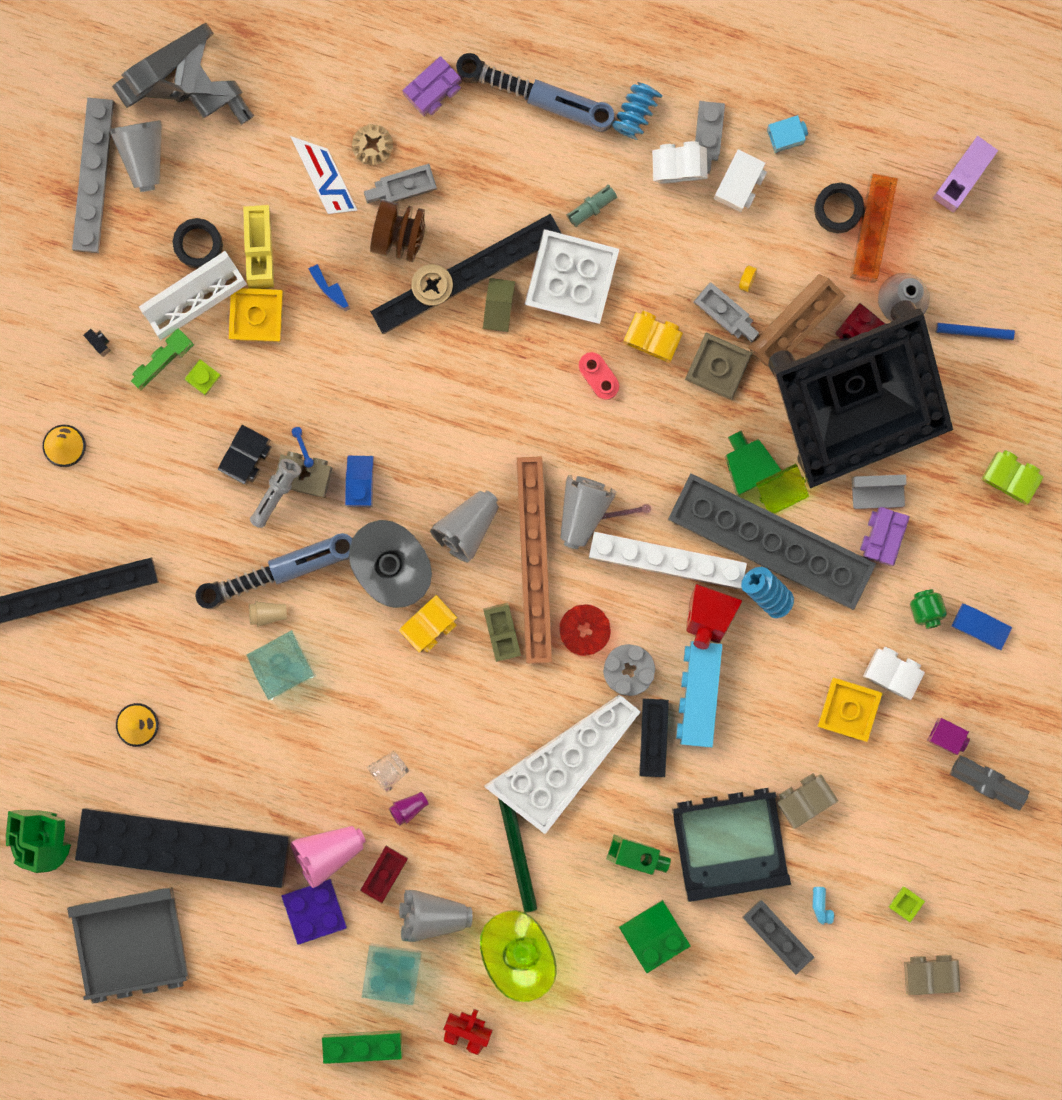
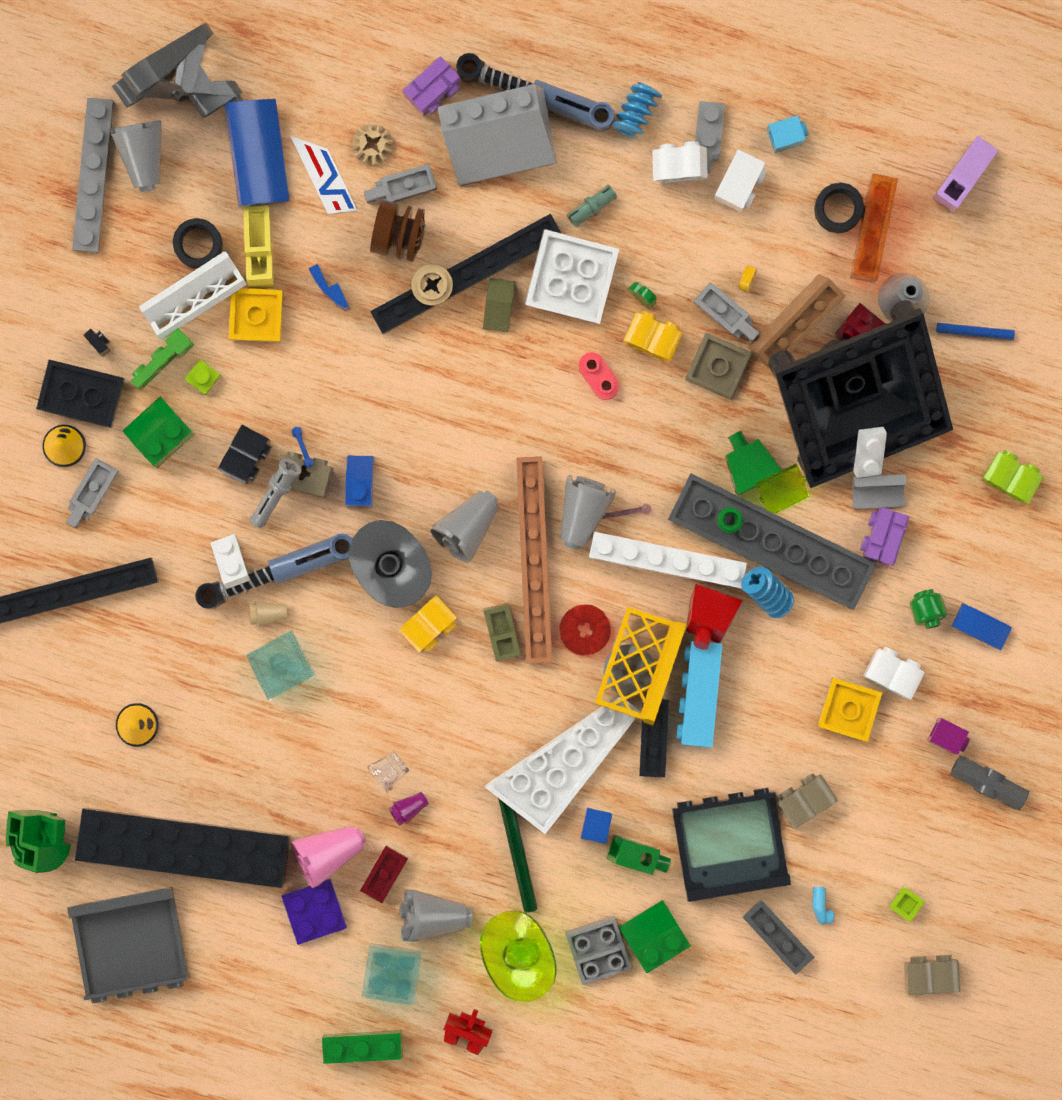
none -> black plate [36,359,125,428]
none -> light grey hinge [66,458,119,529]
none -> green slope [122,396,195,469]
none -> white plate [211,534,250,589]
none -> blue slope [225,99,290,207]
none -> light grey slope [438,84,557,186]
none -> light grey slope [565,916,632,985]
none -> blue panel [580,807,612,844]
none -> yellow fence [595,606,687,725]
none -> green tile [628,282,657,310]
none -> green plate [717,507,743,533]
none -> white plate [853,427,887,478]

